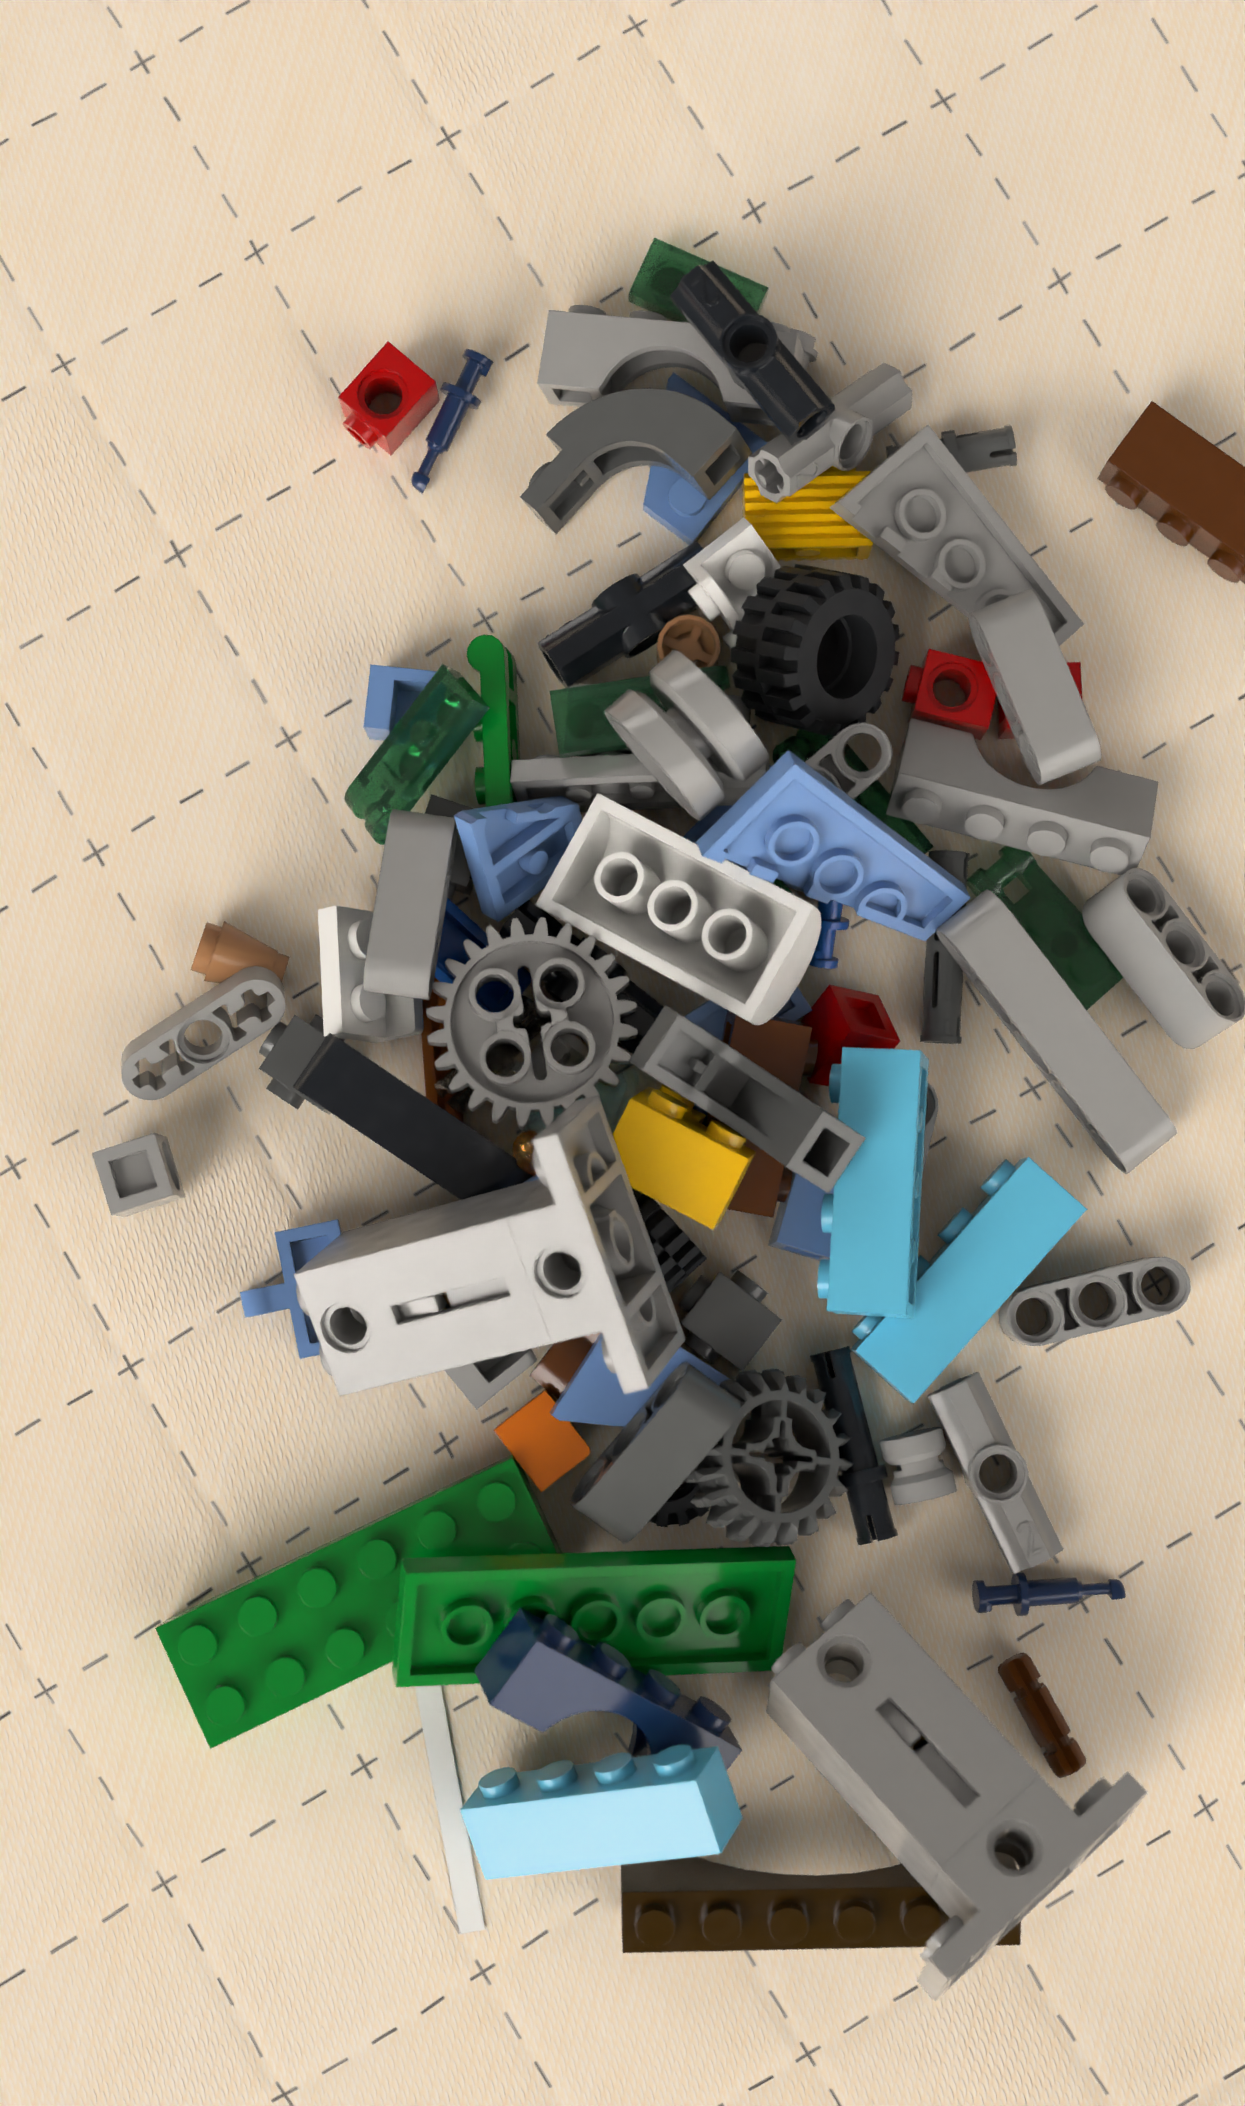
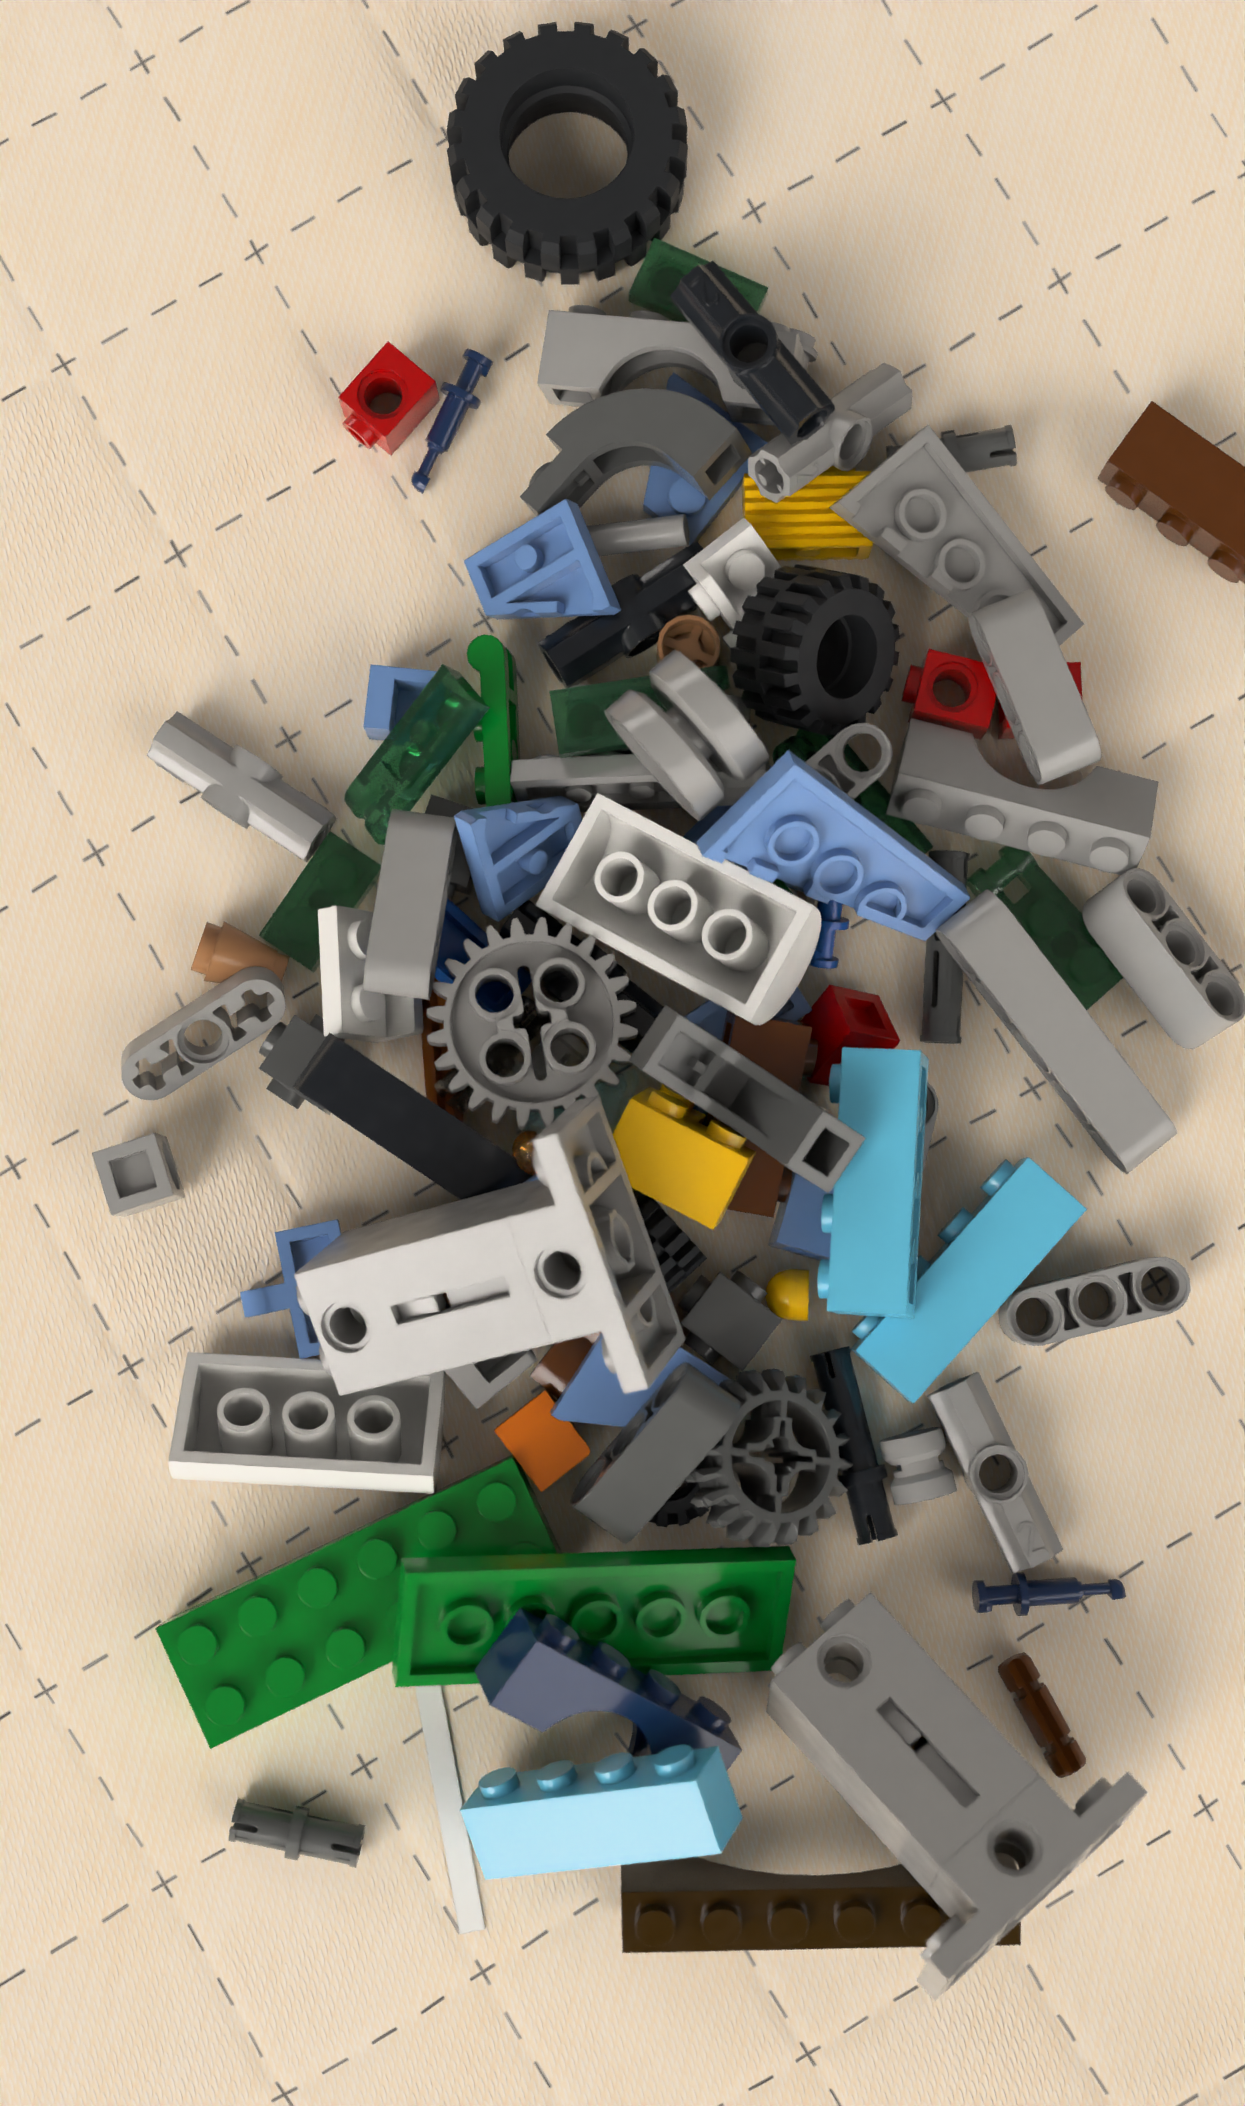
none -> light grey piece [147,711,337,863]
none -> white brick [168,1352,445,1494]
none -> dark grey pin [228,1799,365,1868]
none -> clear green plate [259,831,381,973]
none -> black tyre [447,22,688,285]
none -> medium blue wing [464,499,621,620]
none -> light grey piece [587,514,689,556]
none -> yellow hinge [765,1269,809,1321]

